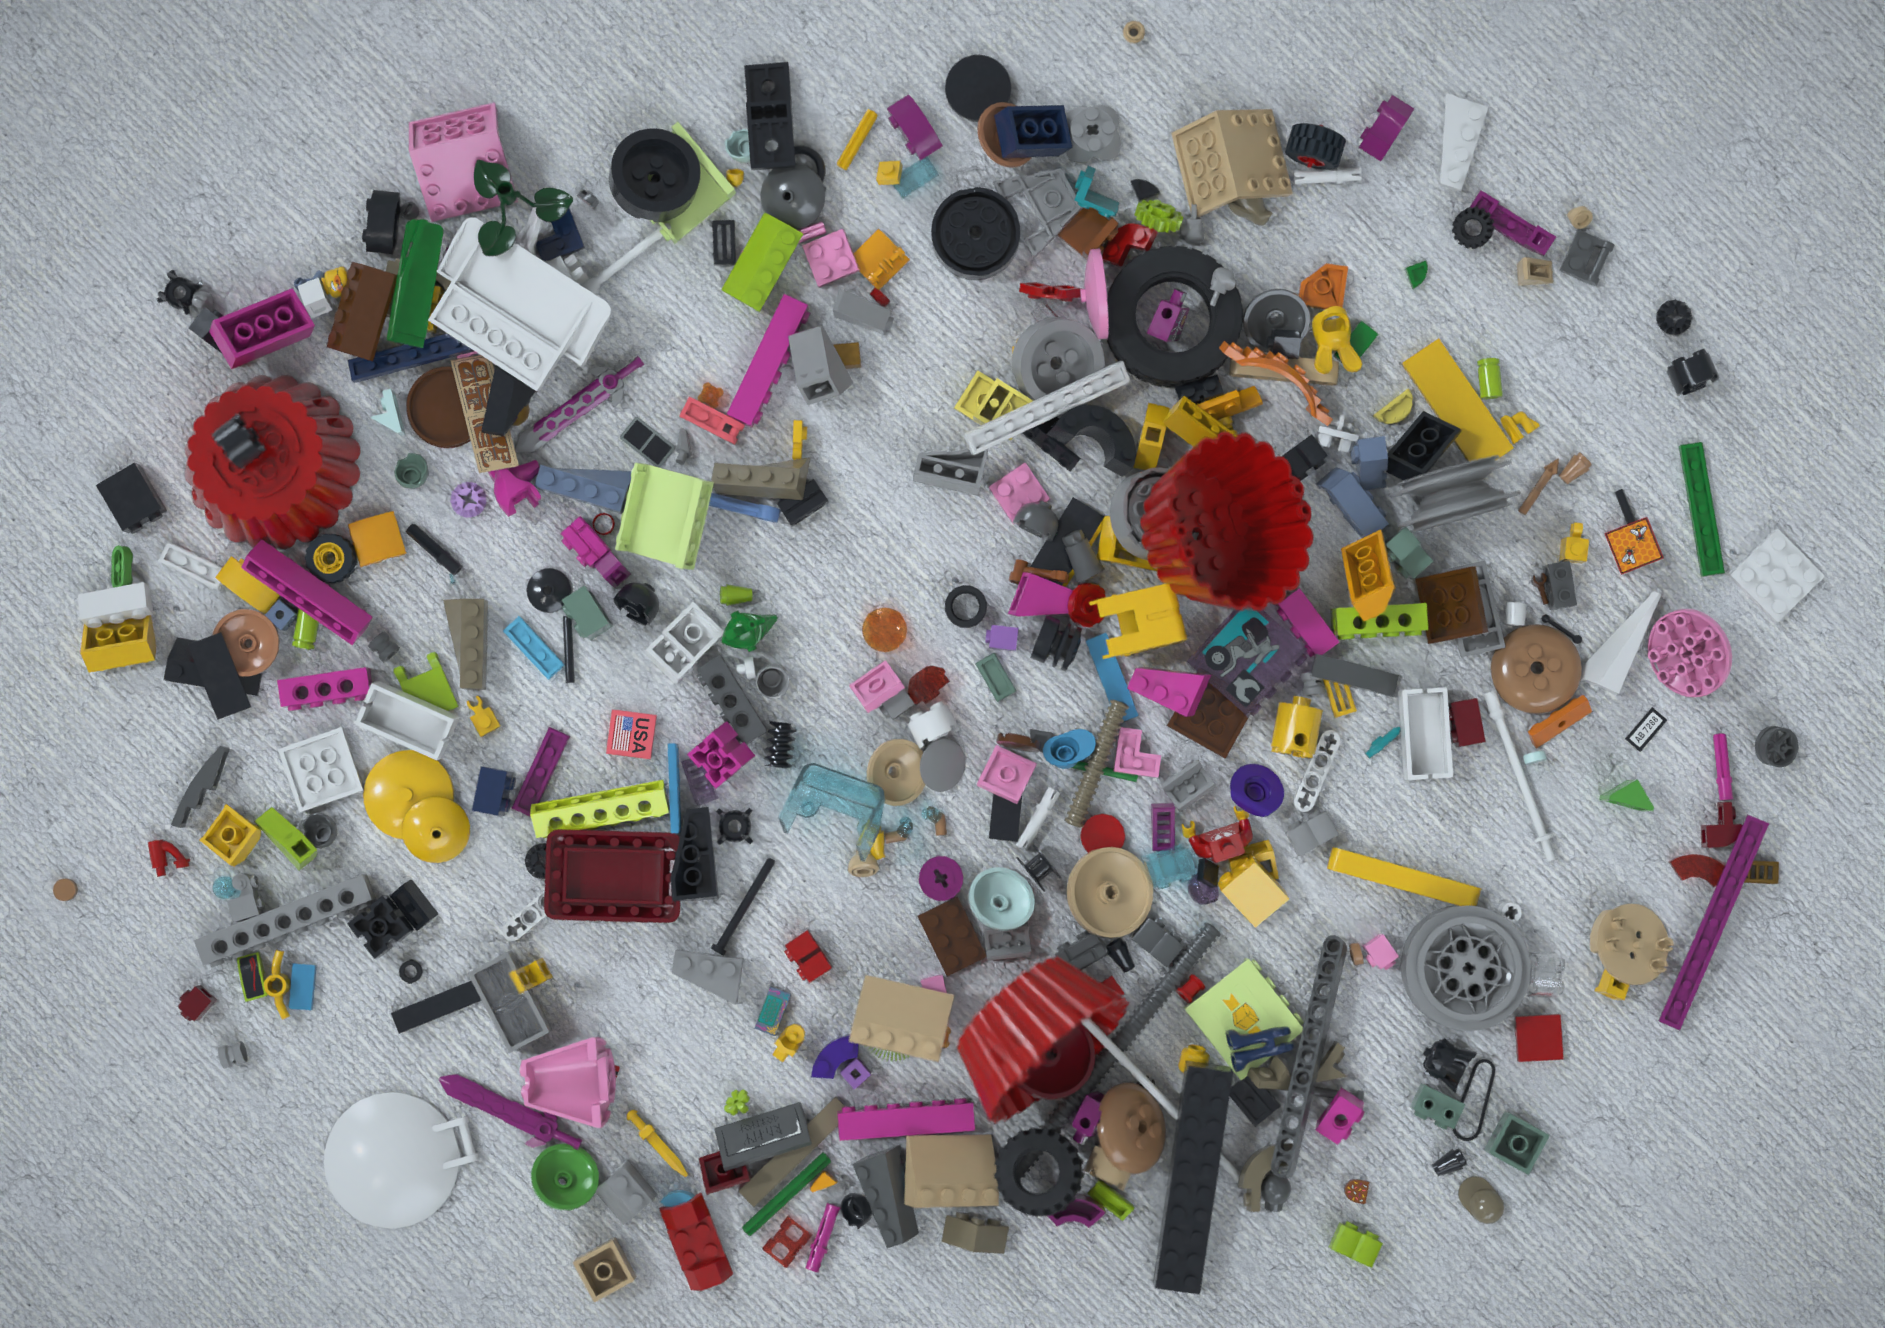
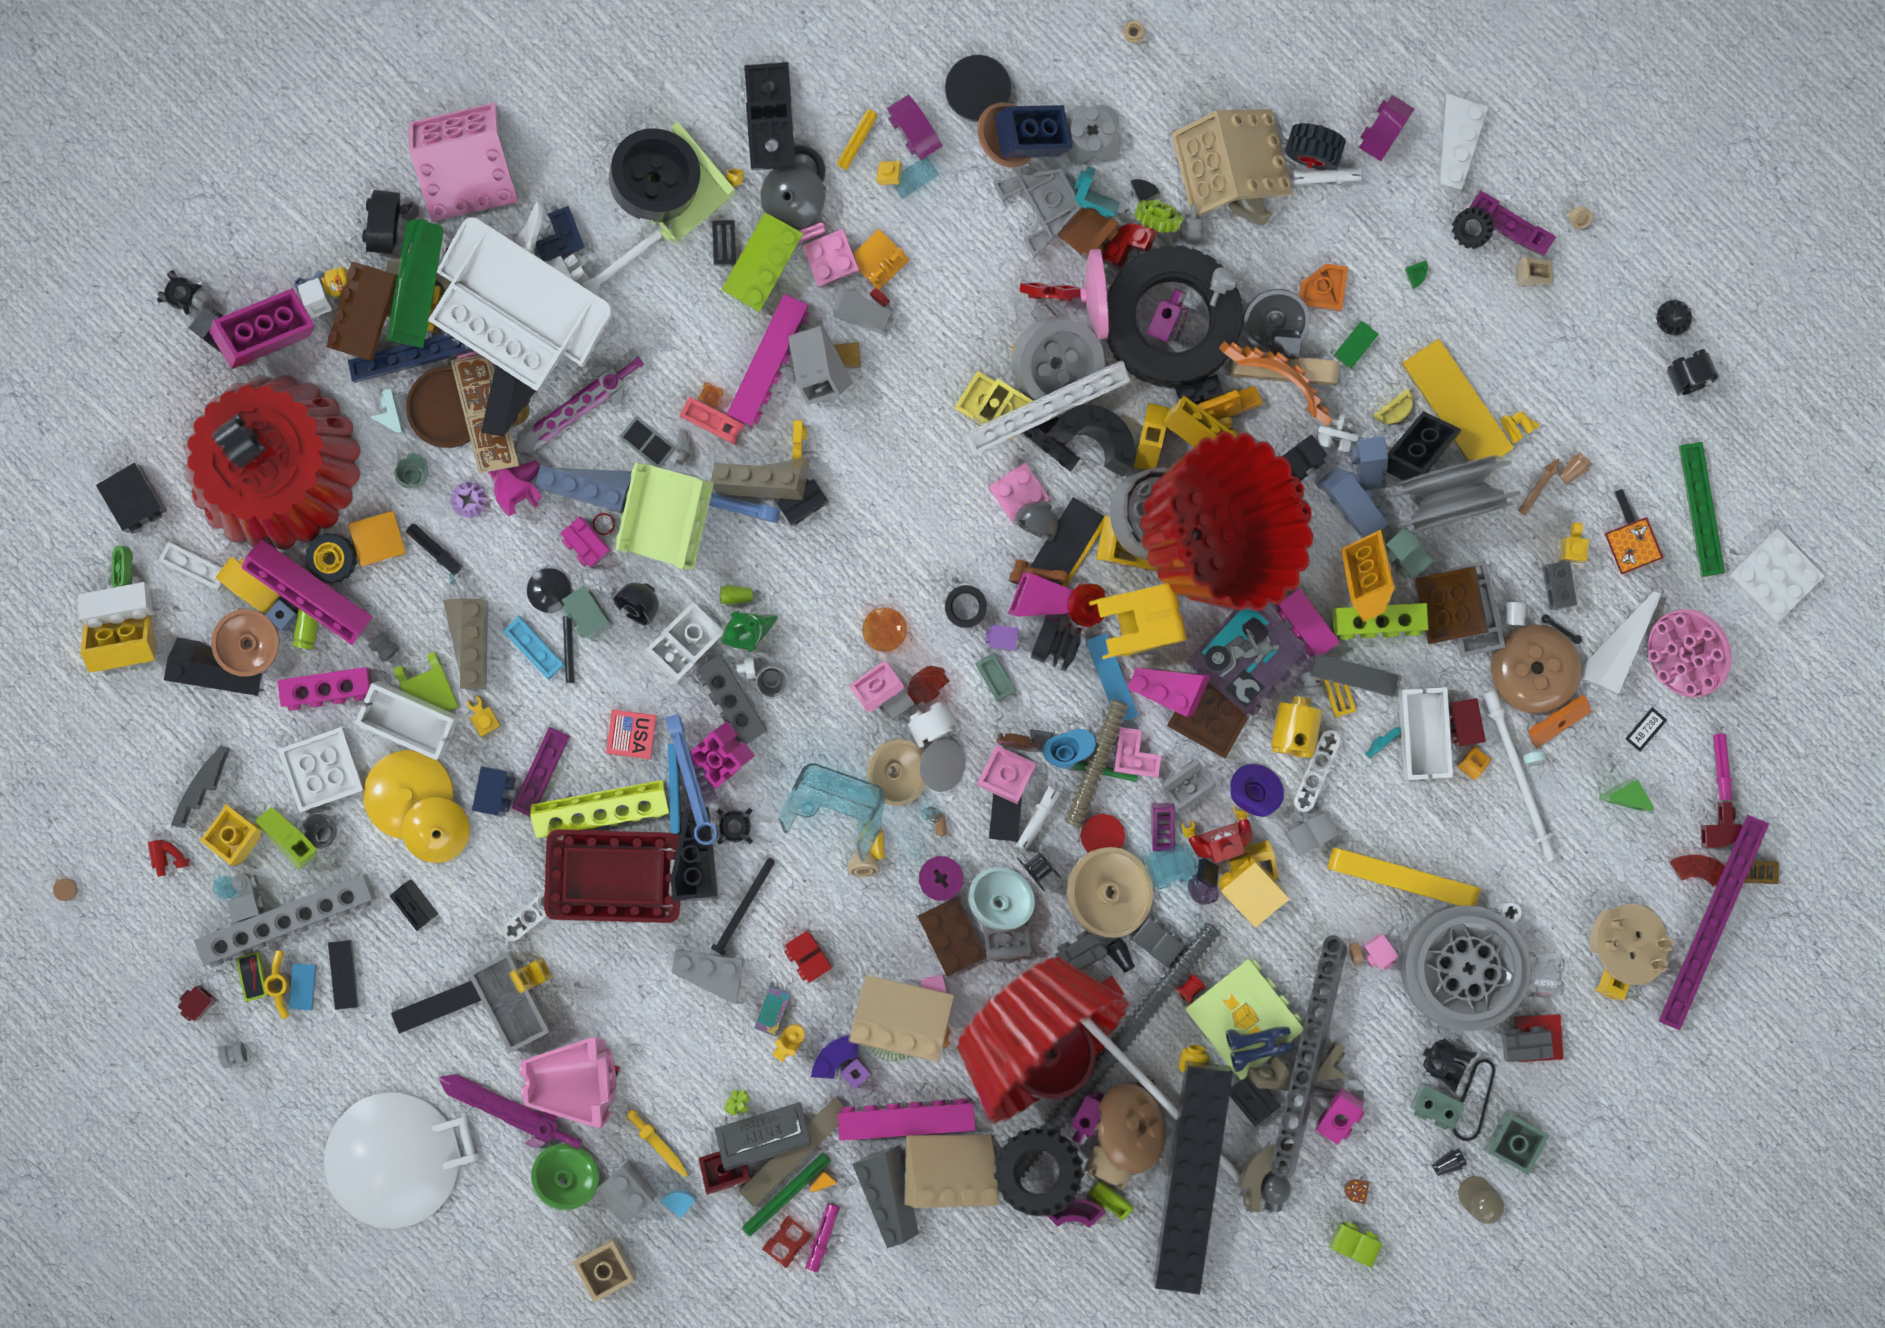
black piece [187,632,251,720] -> none
black brick [347,895,414,959] -> none
black piece [399,959,423,984] -> none
dark green plant [474,159,573,257] -> none
black gear [524,843,546,879] -> none
dark grey tile [577,189,599,209] -> none
magenta slope [594,551,631,588] -> none
red piece [659,1192,733,1291] -> none
light aqua hair [725,129,750,163] -> none
black piece [764,721,797,769] -> none
black hair [840,1193,872,1229] -> none
arm [884,817,913,844] -> none
light grey wedge [913,448,989,496] -> none
black brick [931,187,1020,280] -> none
dark tan brick [941,1212,1009,1254] -> none
dark grey plant [1062,529,1105,582] -> none
yellow piece [1312,306,1362,374] -> none
lime piece [1477,358,1503,399] -> none
reddish brown hand [1531,573,1549,605] -> none
dark grey plate [1559,229,1615,286] -> none
dark grey wheel [1755,726,1799,768] -> none
none -> black tile [328,940,359,1010]
none -> medium blue piece [665,713,718,845]
none -> light orange slope [1458,745,1492,780]
none -> dark grey brick [1502,1026,1553,1062]

